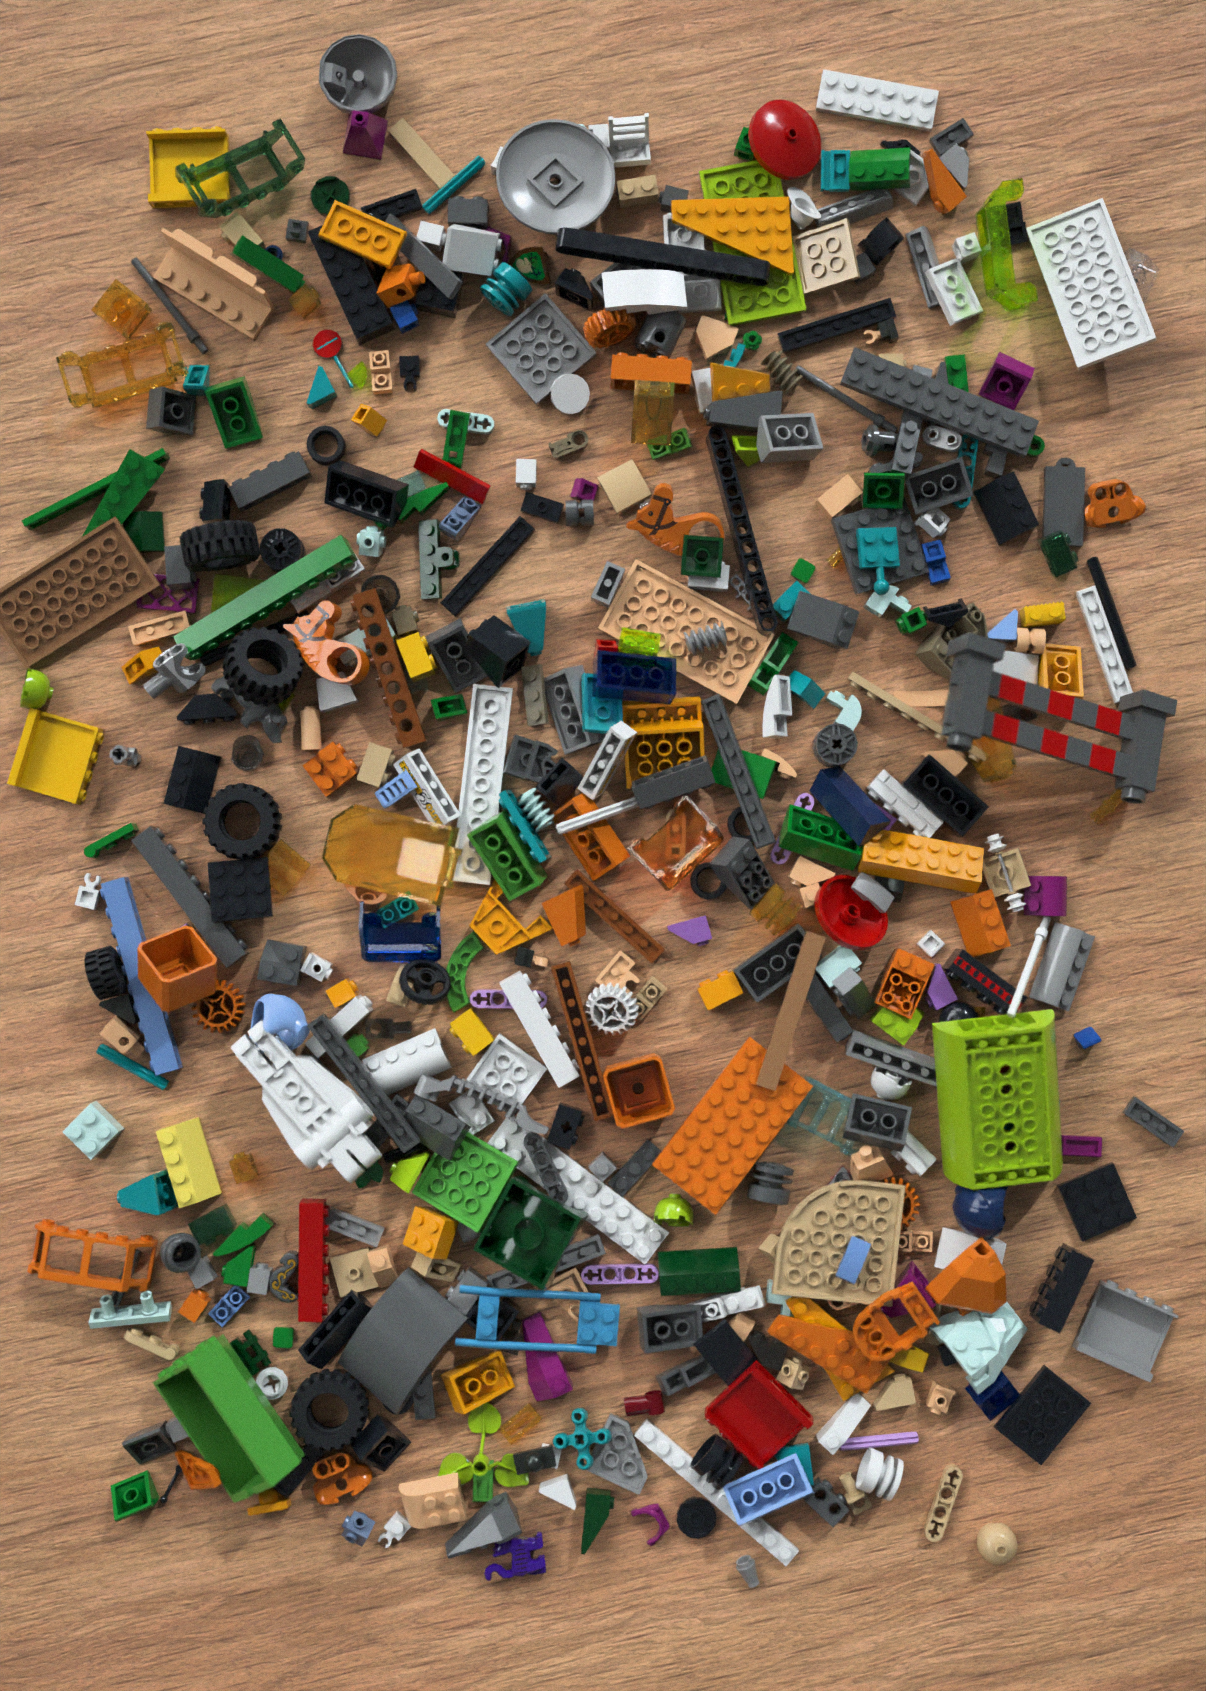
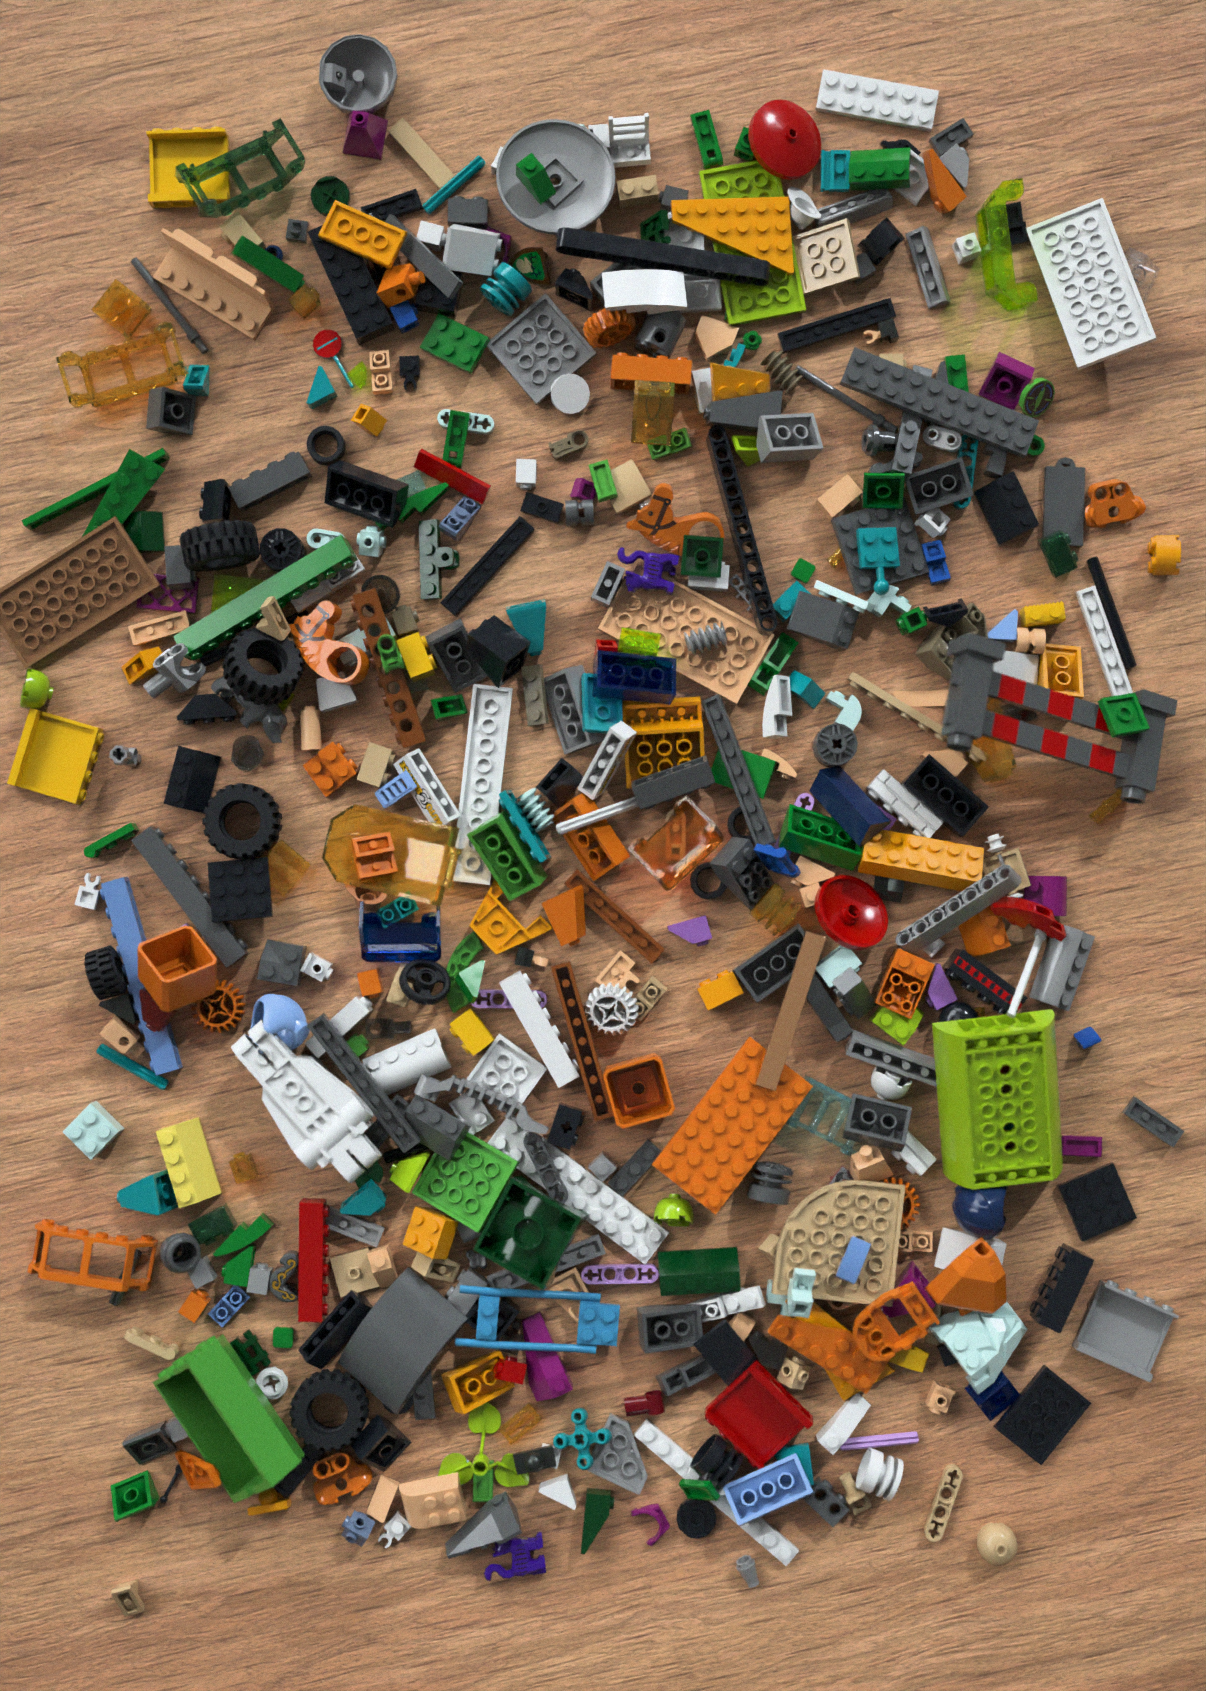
light aqua plate [88,1291,172,1329] -> none
green slope [205,376,263,449] -> none
light orange brick [326,978,359,1008] -> none
dark grey plate [503,735,558,783] -> none
light grey slope [851,872,895,913] -> none
tan slope [873,1373,916,1411] -> none
white tile [925,258,983,326] -> none
none -> tan slope [111,1580,144,1617]
none -> clear red slope [139,988,177,1032]
none -> tan slope [256,596,291,641]
none -> light aqua plate [307,529,345,549]
none -> teal slope [339,1179,387,1216]
none -> orange slope [351,832,398,881]
none -> orange brick [357,968,384,999]
none -> light nougat slope [366,1475,399,1523]
none -> bright green piece [377,634,405,674]
none -> green plate [420,313,490,374]
none -> slope [455,960,485,1004]
none -> dark grey piece [466,1250,488,1270]
none -> red brick [494,1356,527,1385]
none -> green slope [516,153,556,205]
none -> bright green tile [589,460,618,503]
none -> dark purple animal [617,547,679,595]
none -> dark green plate [640,210,671,244]
none -> green tile [679,1479,720,1501]
none -> green plate [690,110,723,170]
none -> blue plate [754,843,801,878]
none -> light aqua brick [787,1268,816,1318]
none -> light aqua plate [814,580,874,613]
none -> light grey beam [895,864,1021,954]
none -> red slope [990,896,1066,941]
none -> tile [1019,378,1055,417]
none -> green plate [1098,693,1150,738]
none -> light orange brick [1147,535,1181,576]

